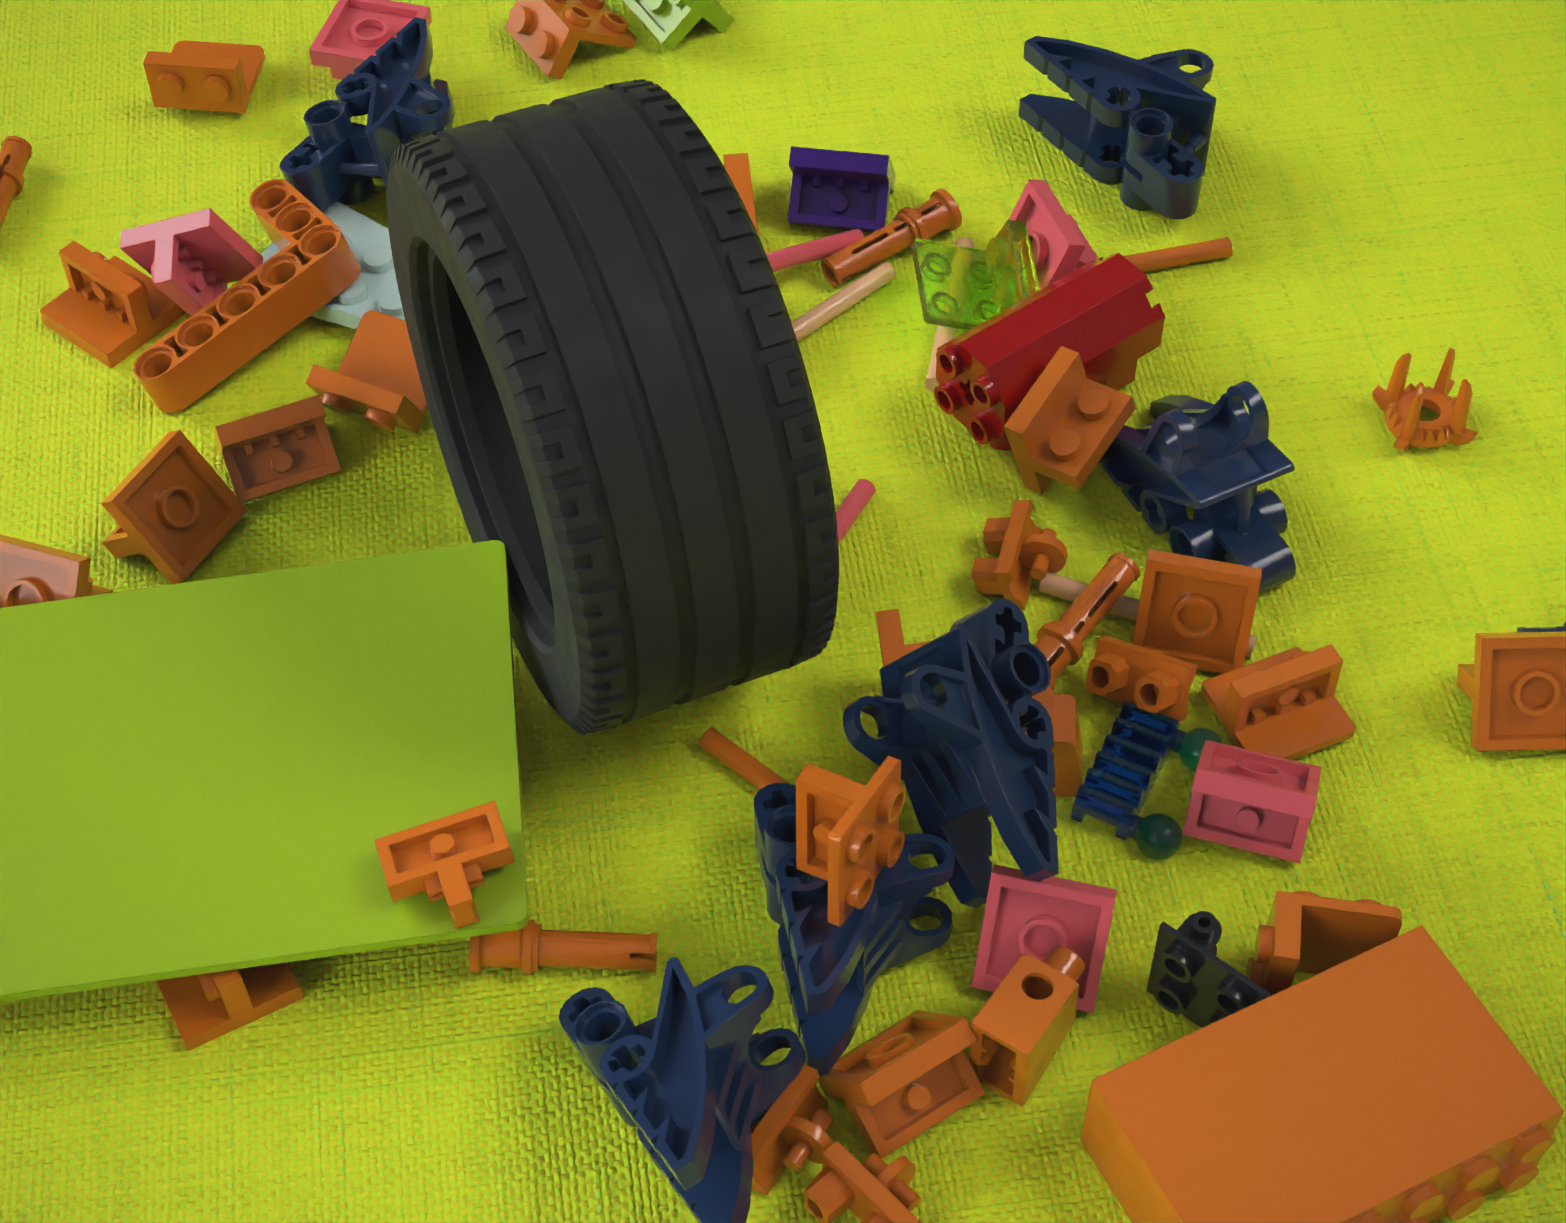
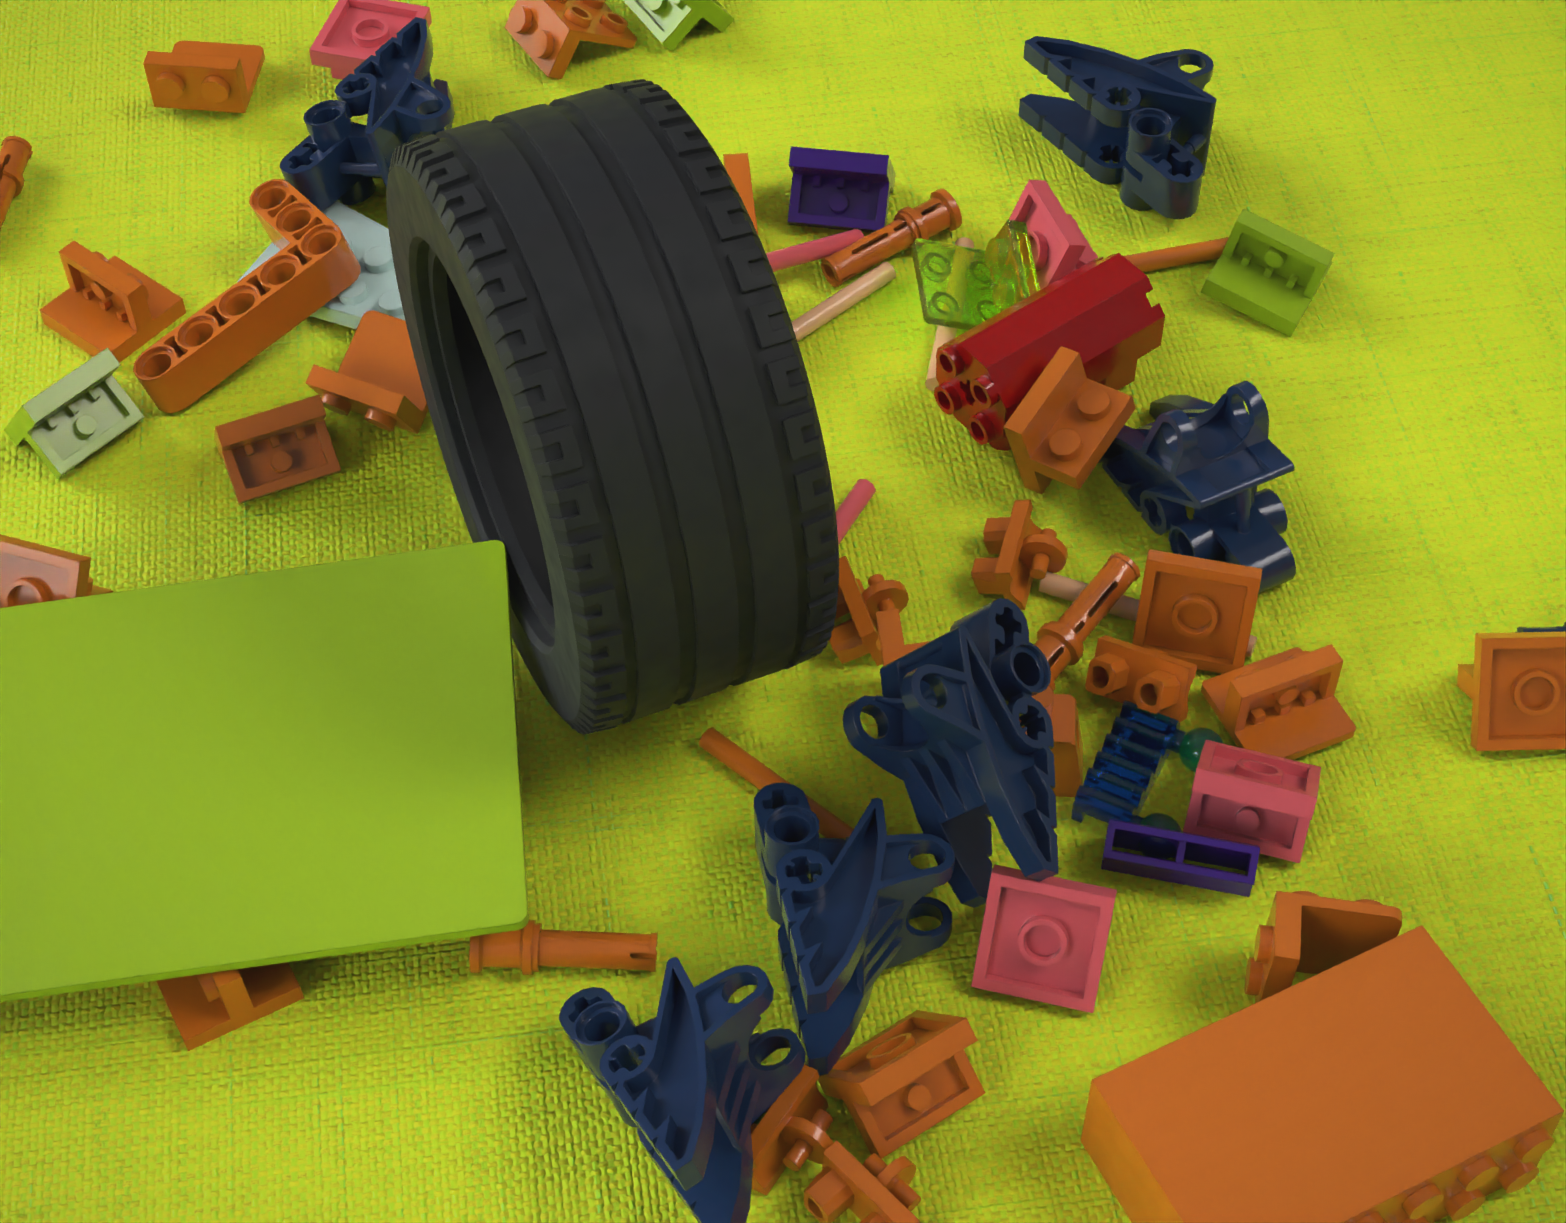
orange bracket [101,429,248,584] -> none
coral bracket [120,208,263,316] -> none
orange hinge [374,801,515,929] -> none
orange bracket [796,756,906,927] -> none
orange torso [969,946,1085,1107] -> none
black hinge [1146,911,1271,1028] -> none
orange piece [1372,348,1478,452] -> none
none -> lime bracket [4,347,145,479]
none -> orange hips [829,556,909,666]
none -> dark purple piece [1101,818,1260,897]
none -> lime bracket [1201,209,1335,337]

